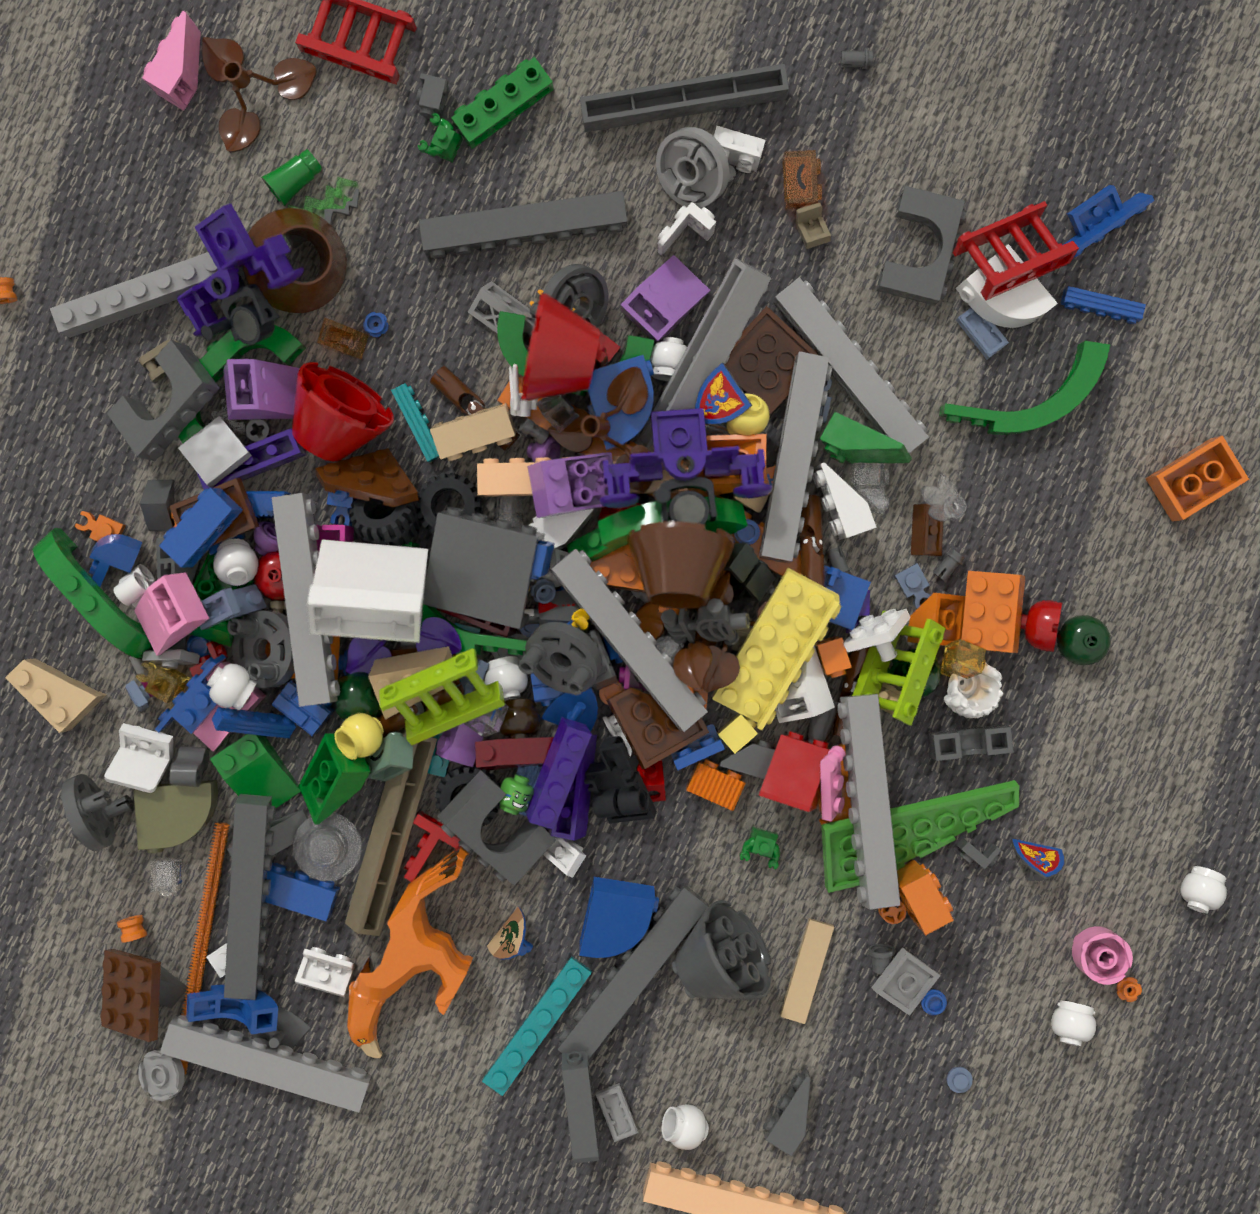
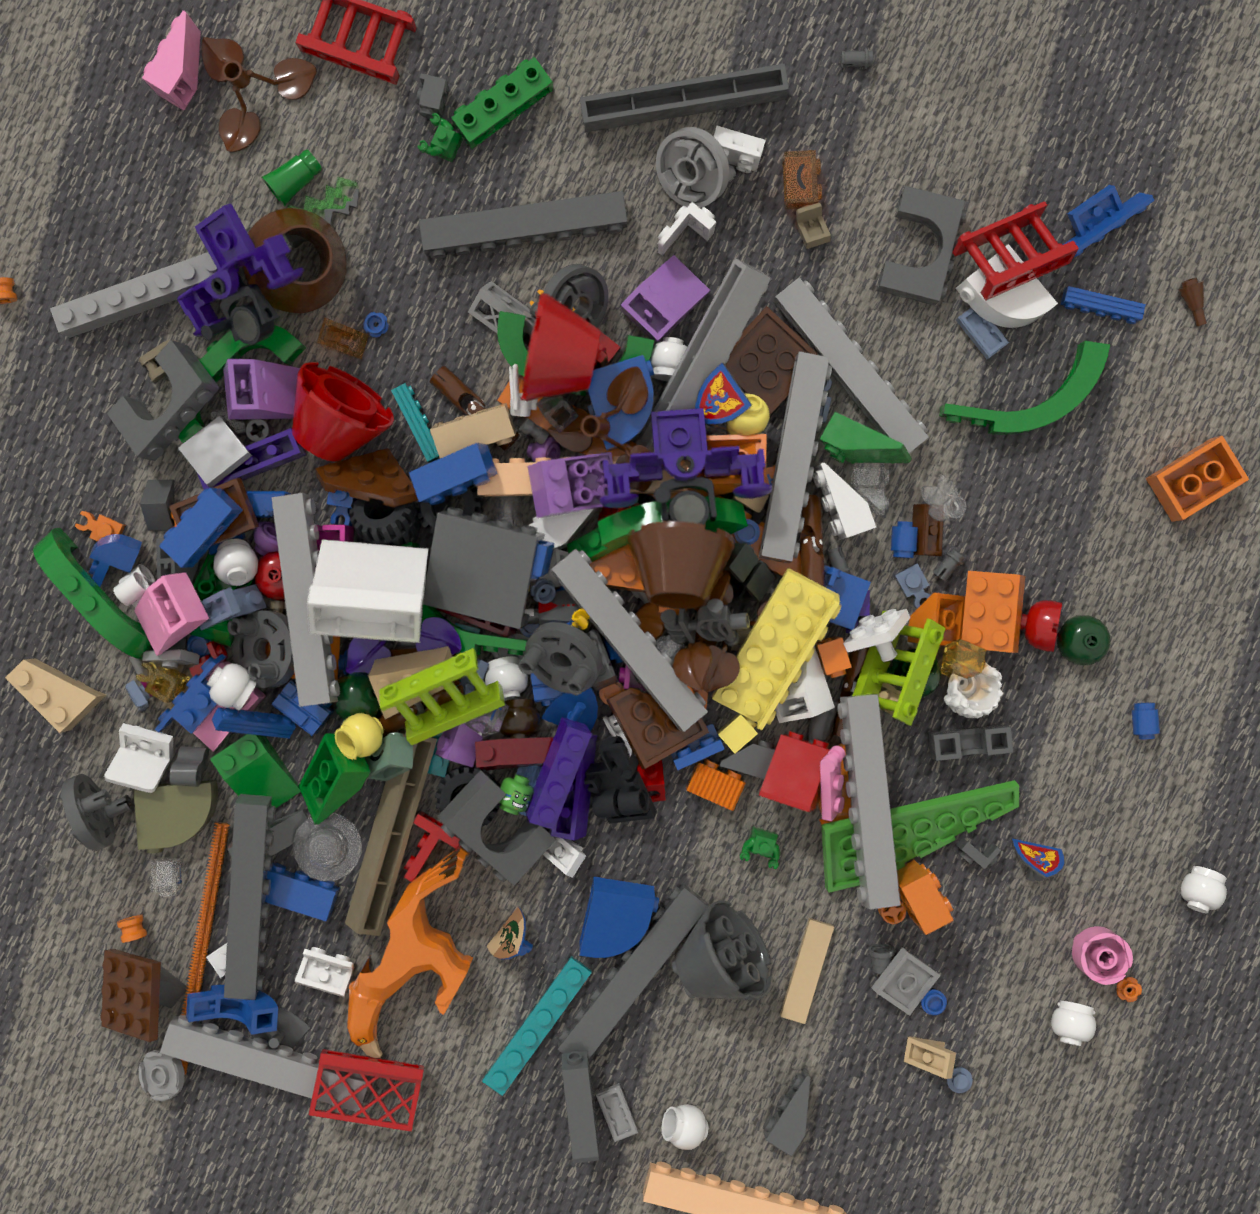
none -> red fence [309,1049,424,1132]
none -> blue brick [409,443,498,506]
none -> blue brick [891,521,918,558]
none -> tan slope [904,1036,956,1079]
none -> blue brick [1131,702,1160,739]
none -> reddish brown cone [1177,277,1207,326]

